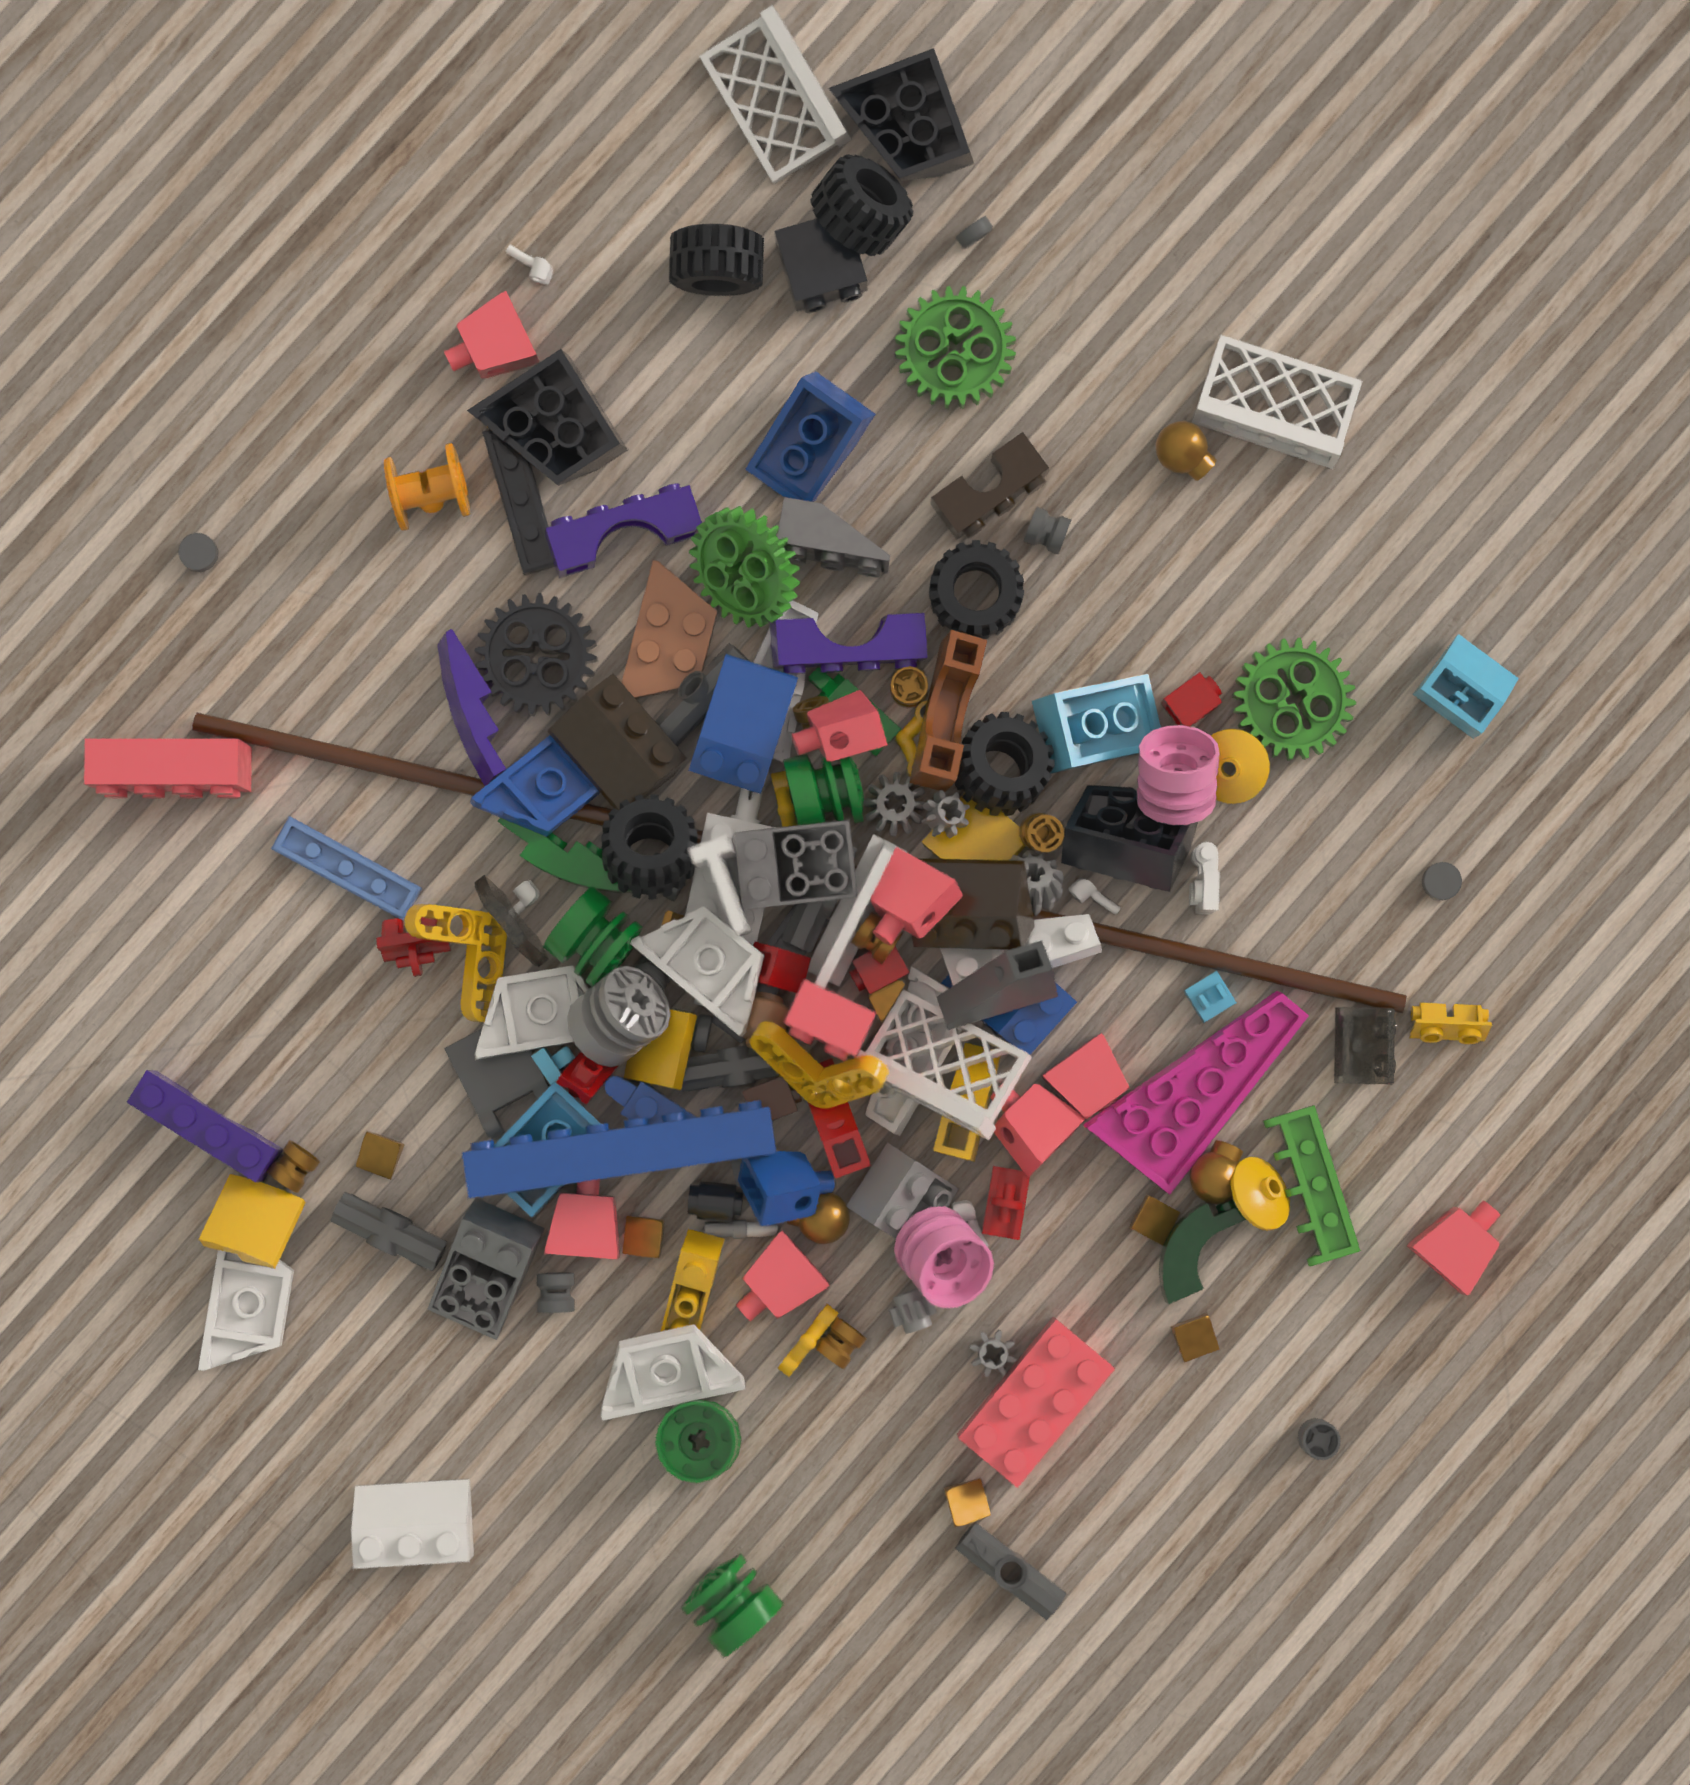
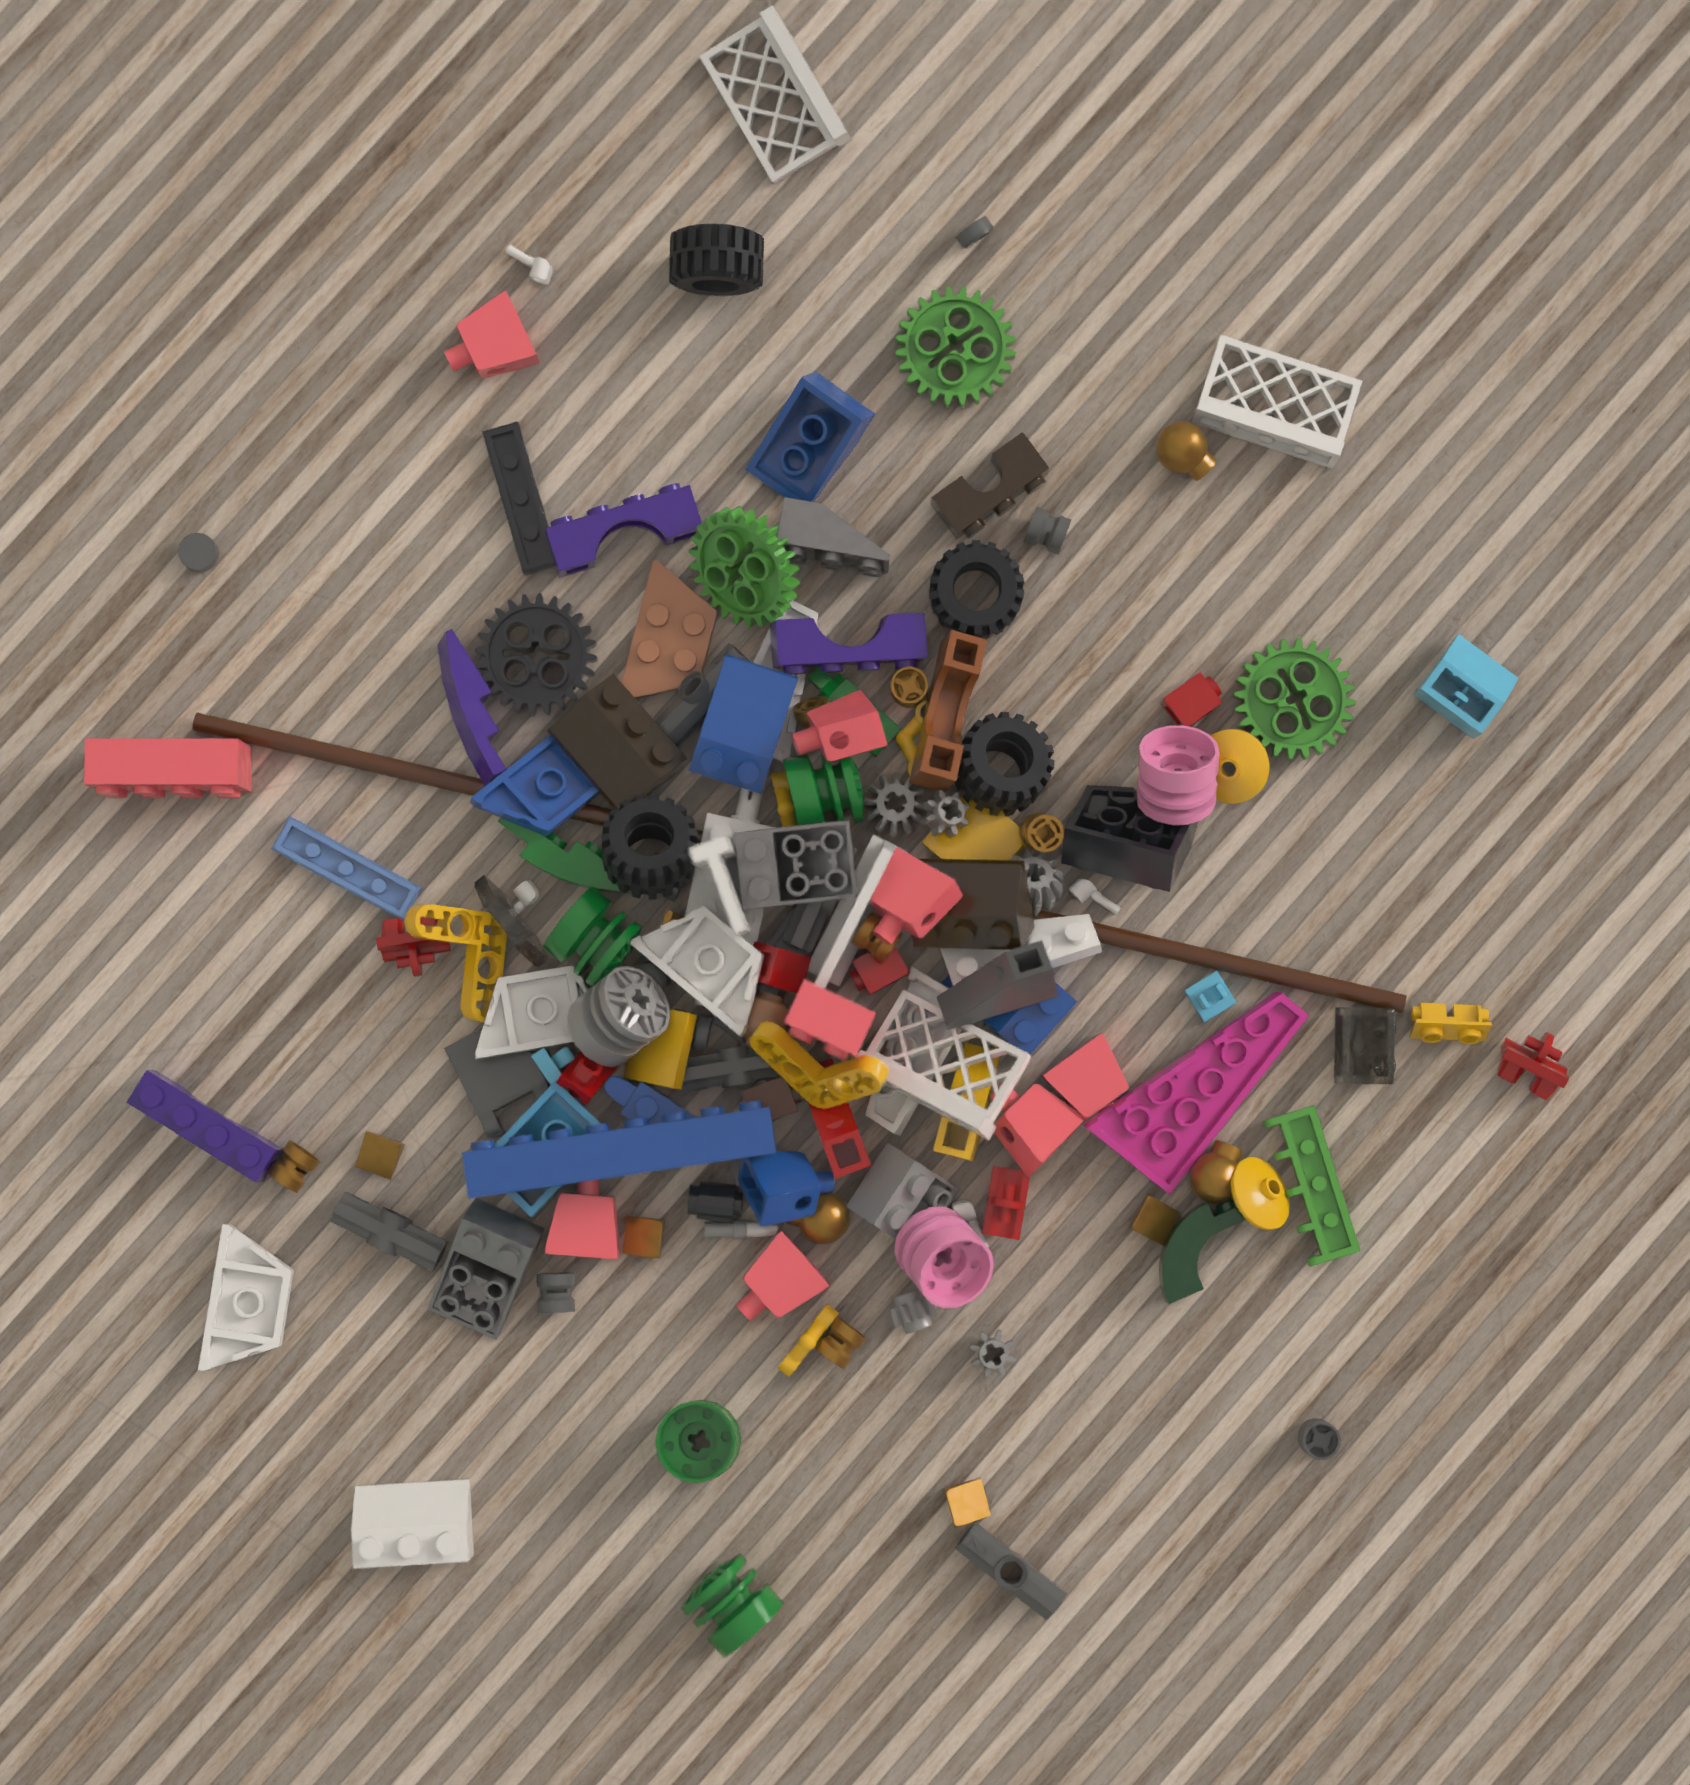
yellow slope [198,1174,306,1269] -> none
light orange hose [384,443,470,531] -> none
black wedge [467,349,628,486] -> none
white wing [601,1324,746,1421] -> none
yellow slope [660,1229,725,1332] -> none
black piece [774,218,868,313] -> none
black tyre [810,154,914,256] -> none
black wedge [829,48,974,181] -> none
pearl gold slope [868,979,905,1023] -> none
coral brick [957,1317,1115,1488] -> none
medium azure slope [1032,674,1161,774] -> none
pearl gold slope [1170,1313,1220,1363] -> none
white plate [1189,842,1220,915] -> none
coral torso [1407,1200,1501,1296] -> none
dark grey tile [1422,862,1462,900] -> none
none -> red hips [1497,1032,1569,1100]

